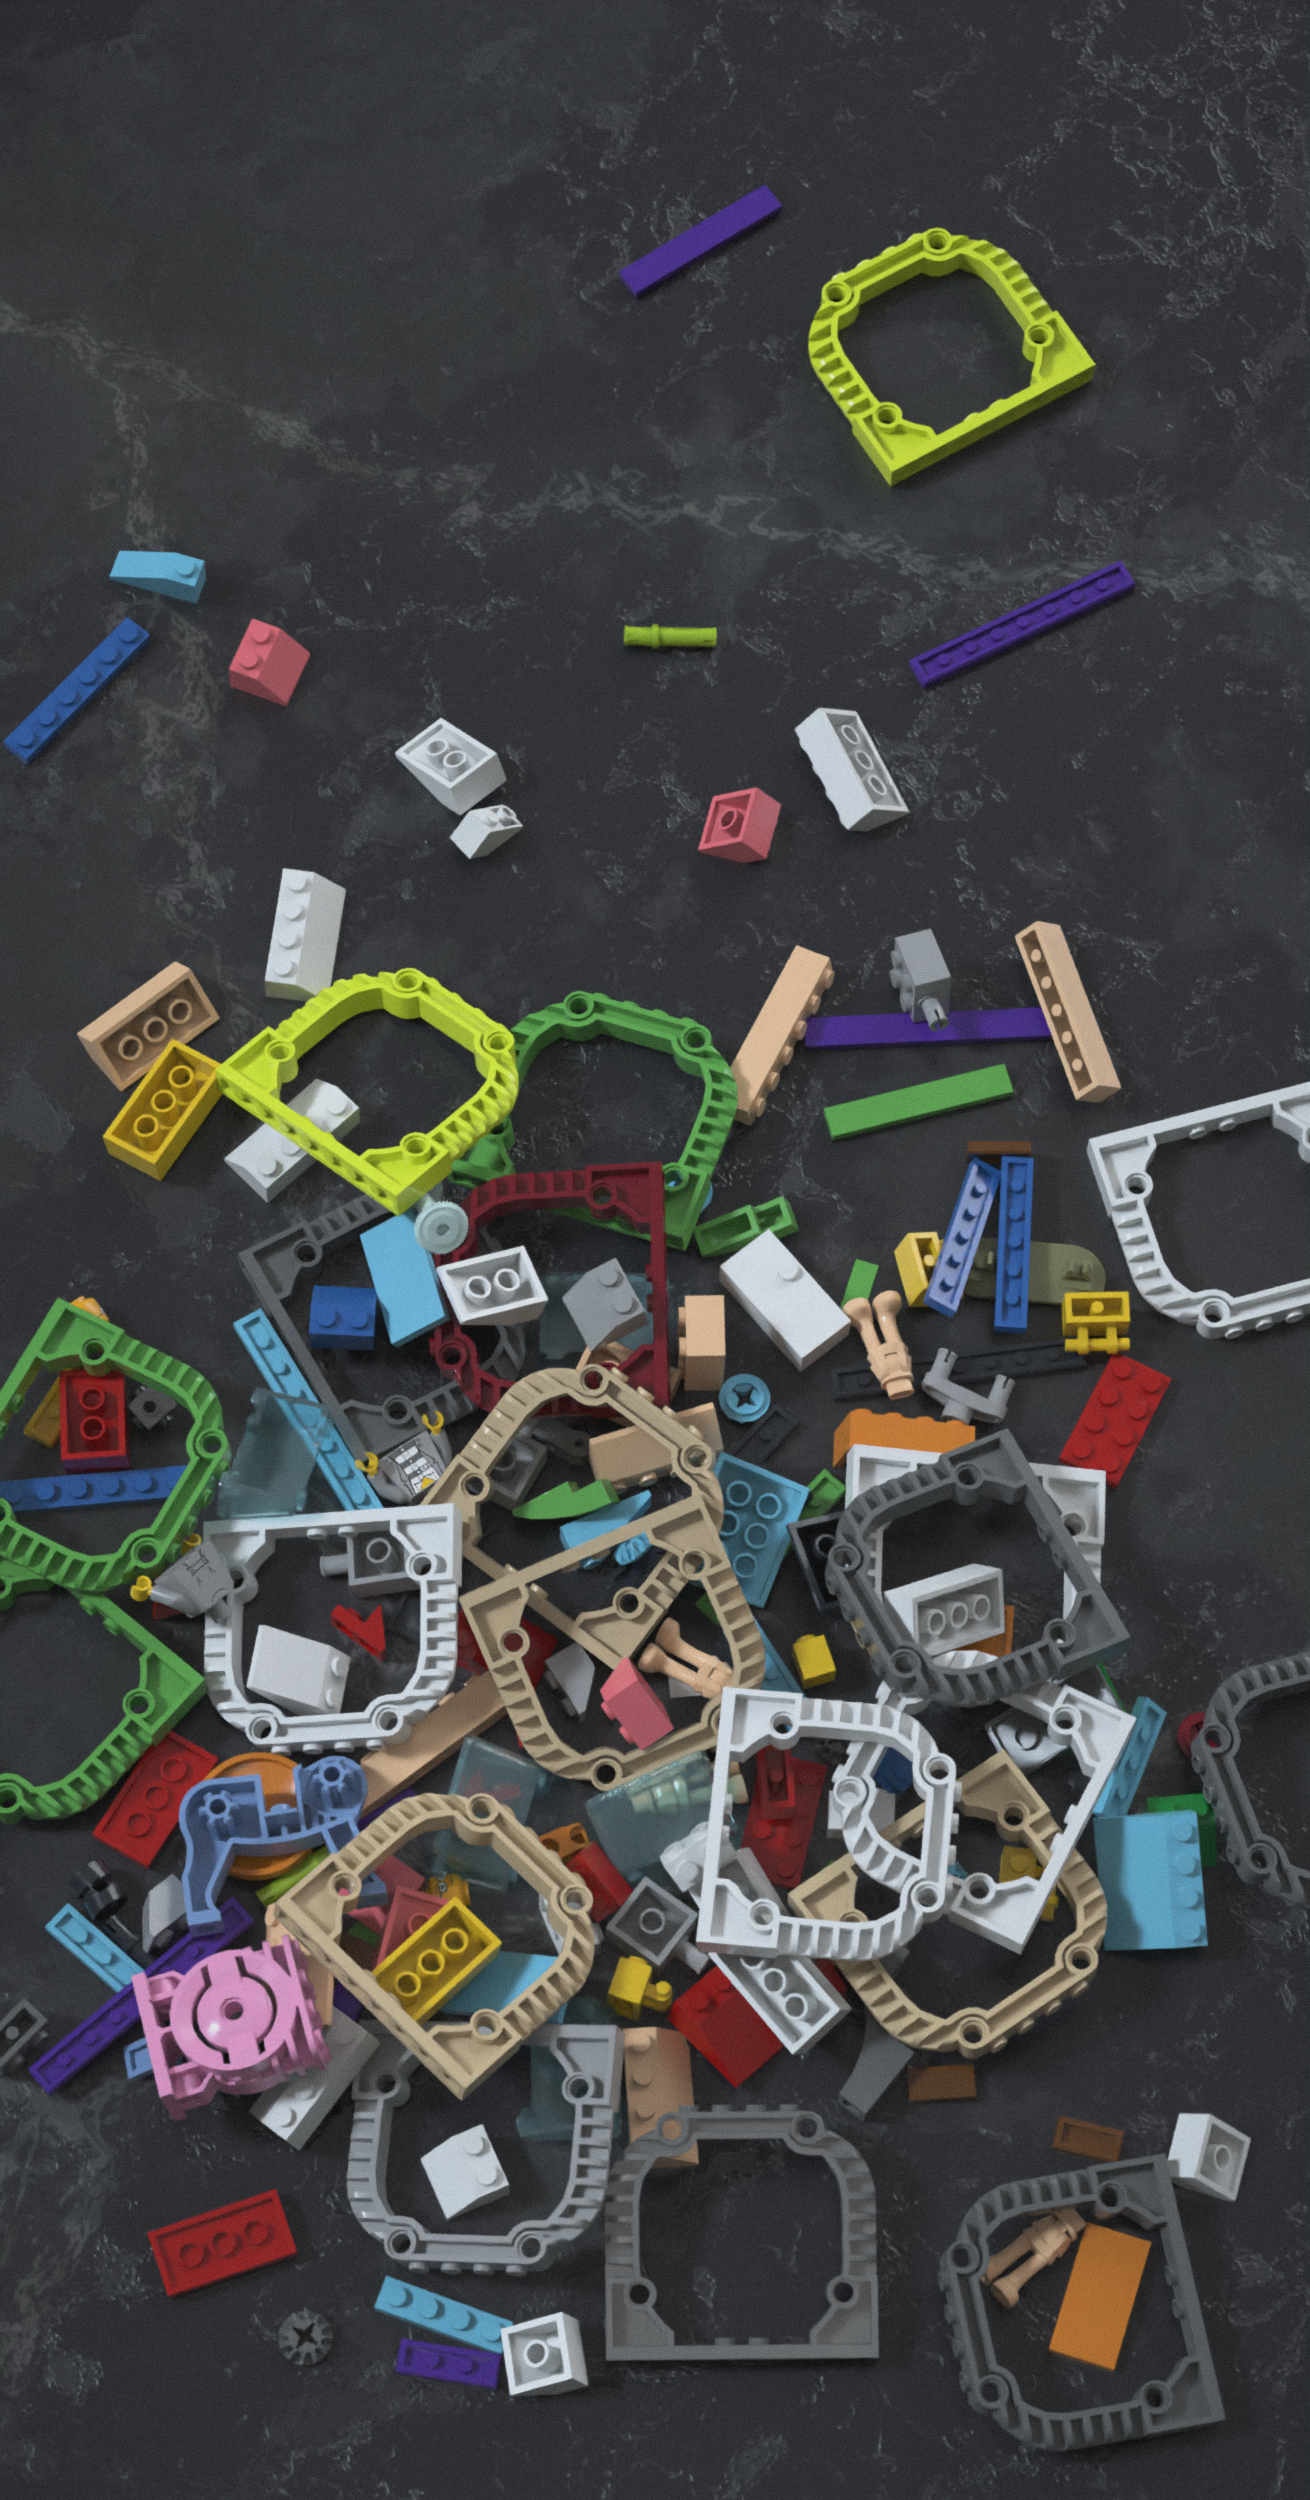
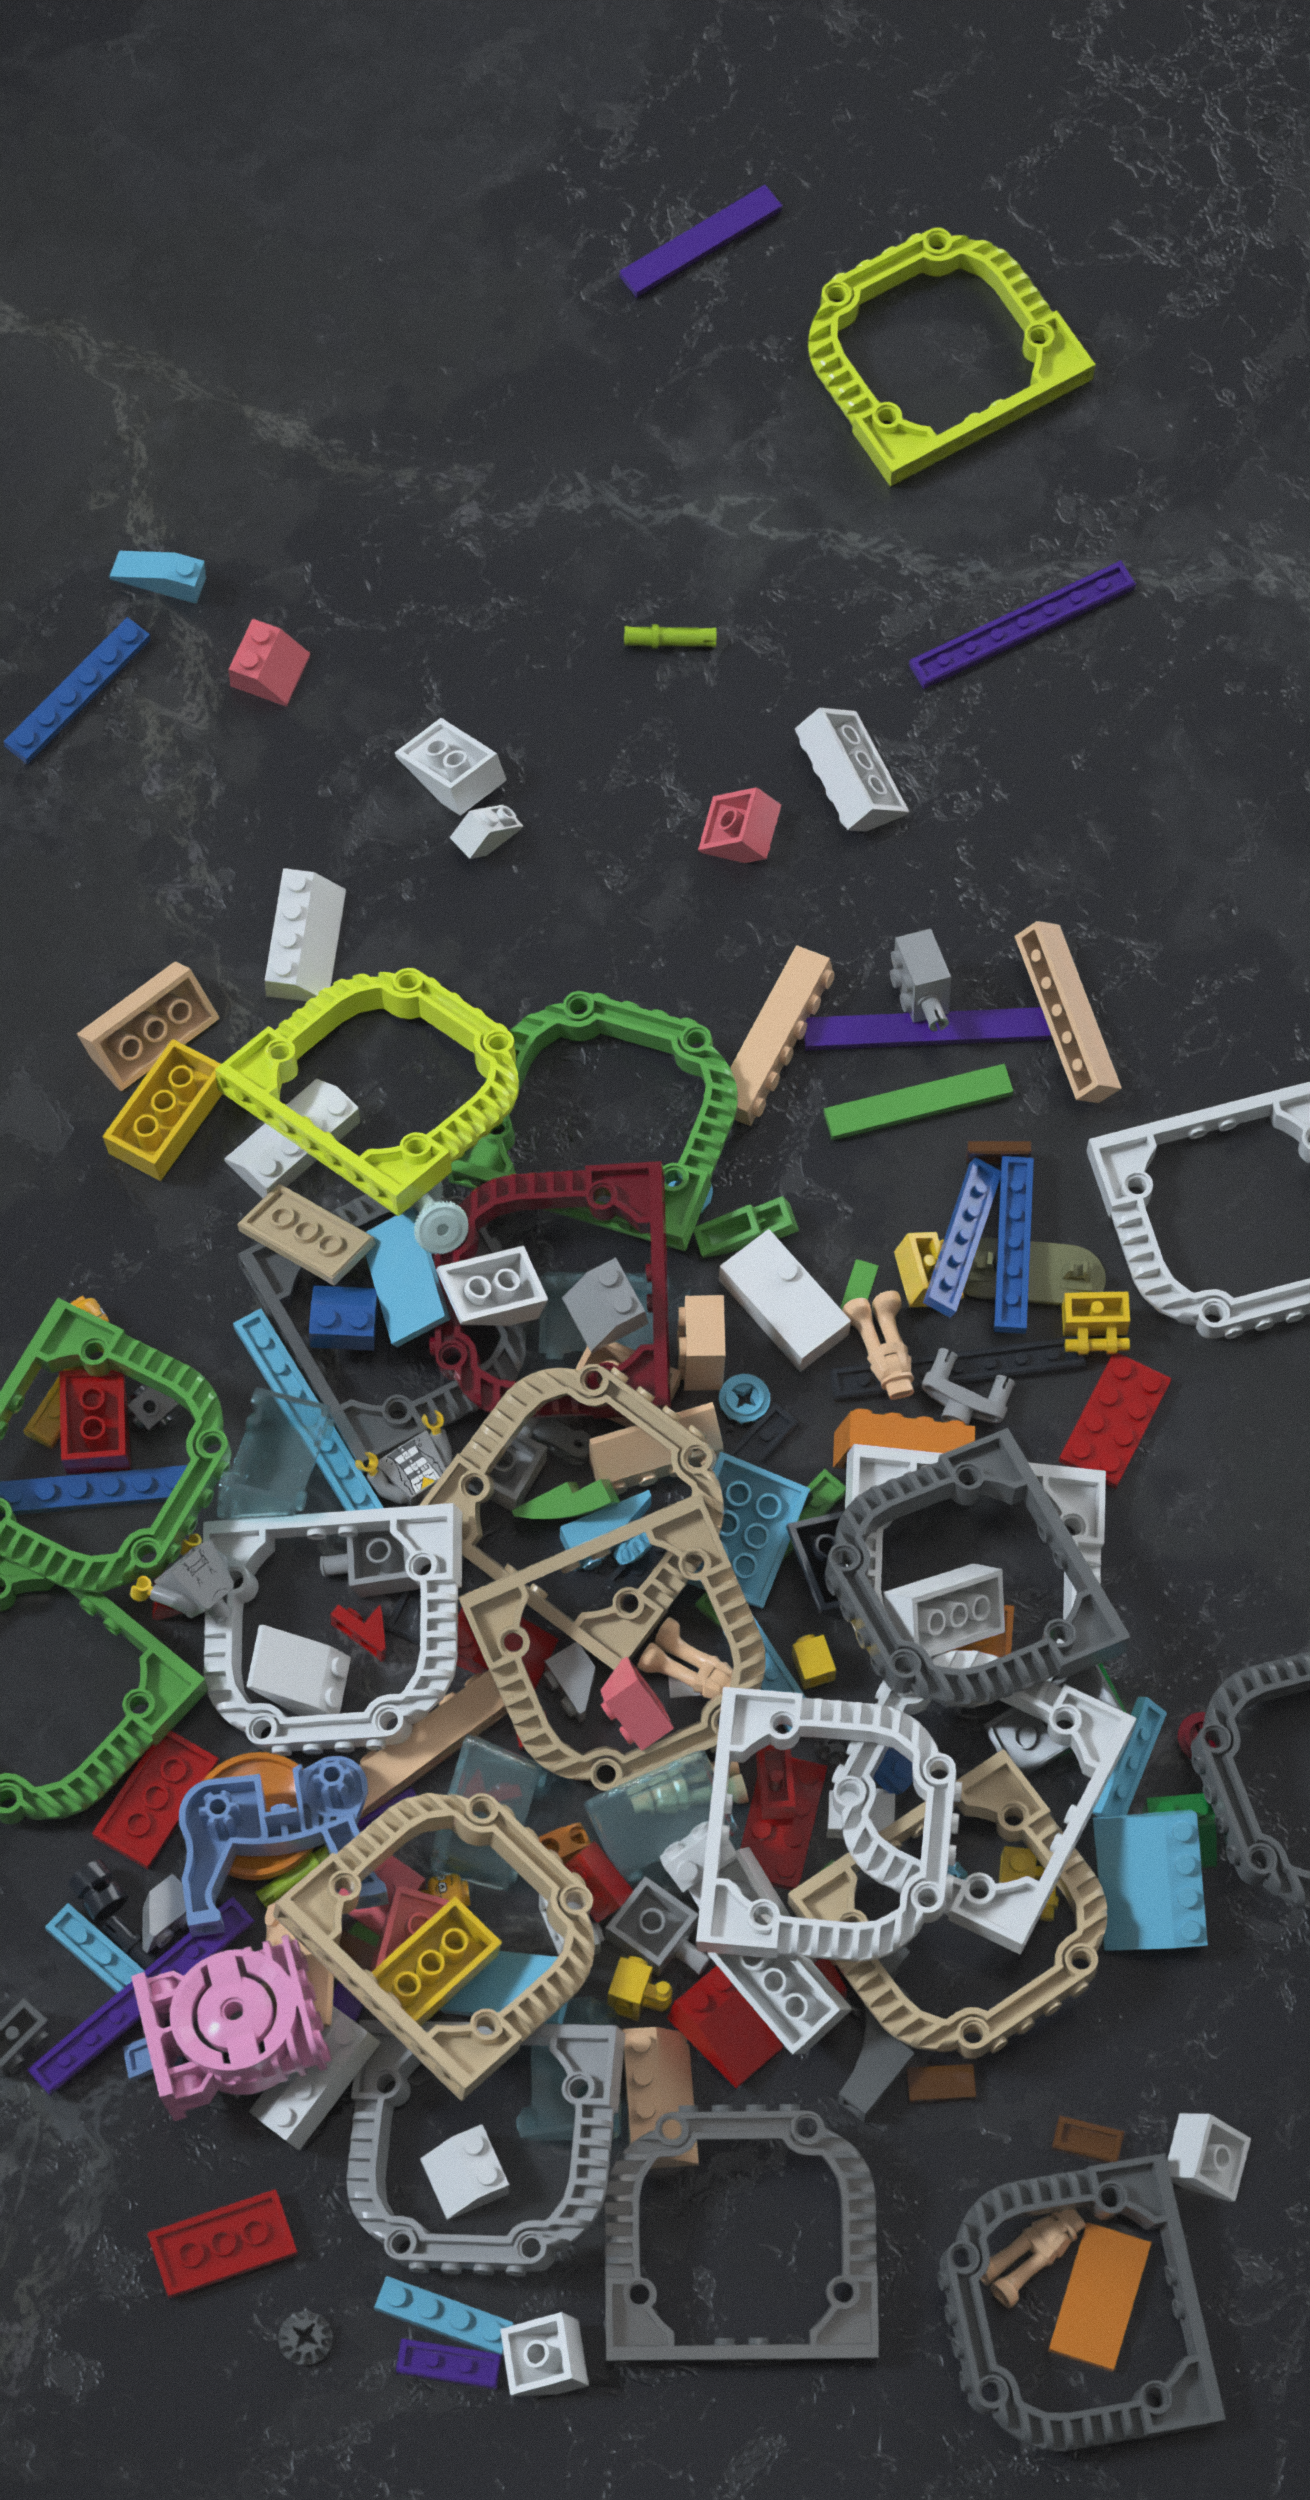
none -> tan tile [238,1184,376,1286]

